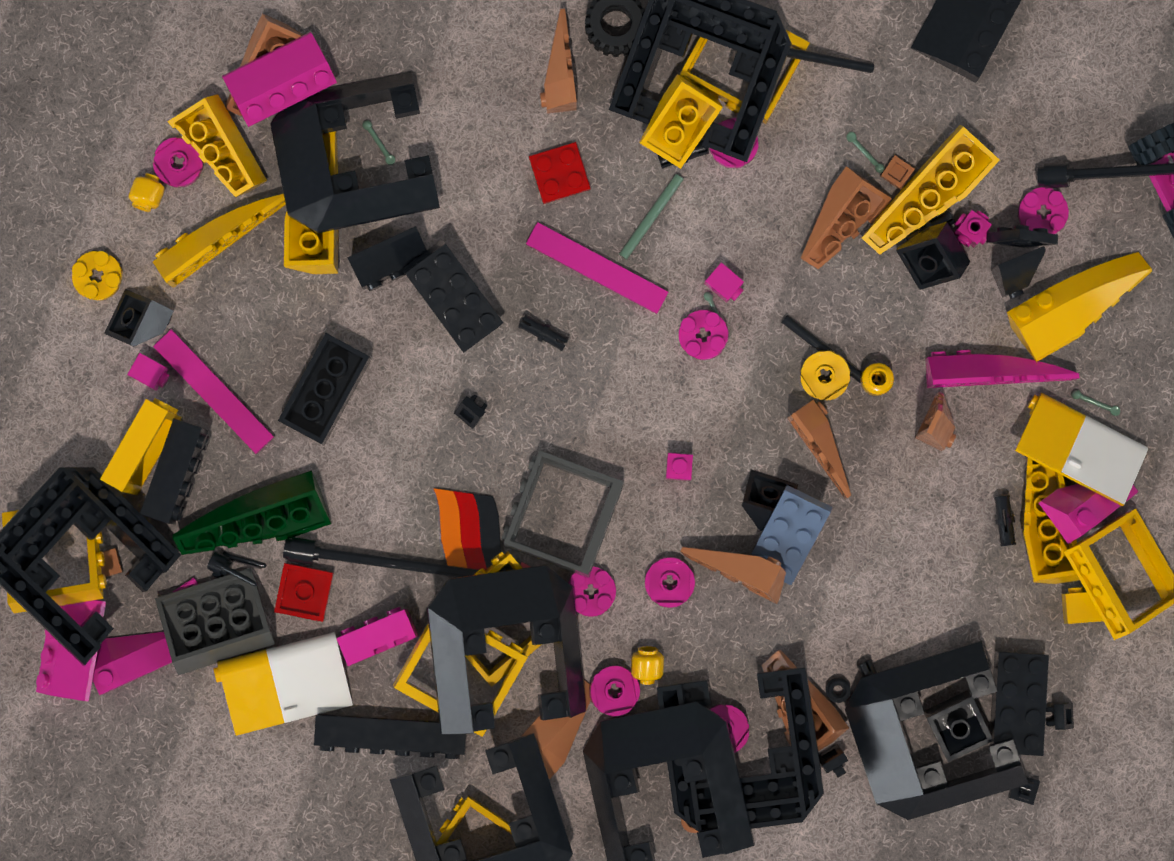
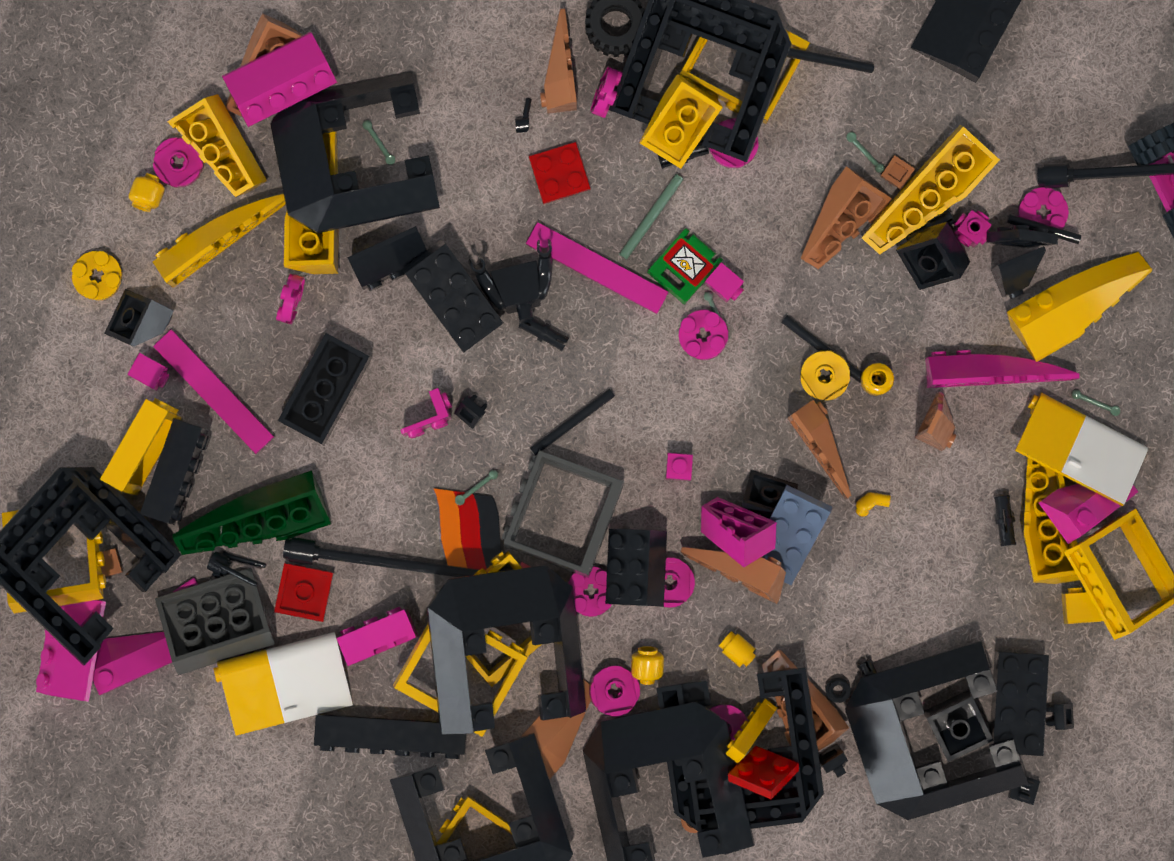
none -> dark pink plate [276,274,305,325]
none -> dark pink bracket [400,388,452,439]
none -> sand green hinge [455,470,498,505]
none -> black torso [468,239,552,323]
none -> black hand [515,98,532,133]
none -> black bar [530,389,615,456]
none -> dark pink plate [590,67,622,118]
none -> black brick [605,529,667,607]
none -> container [647,228,723,305]
none -> dark pink wedge [701,497,777,567]
none -> yellow brick [719,631,756,668]
none -> yellow piece [726,699,777,764]
none -> red plate [728,746,799,799]
none -> yellow arm [855,492,891,517]
none -> black bar [1007,214,1081,244]

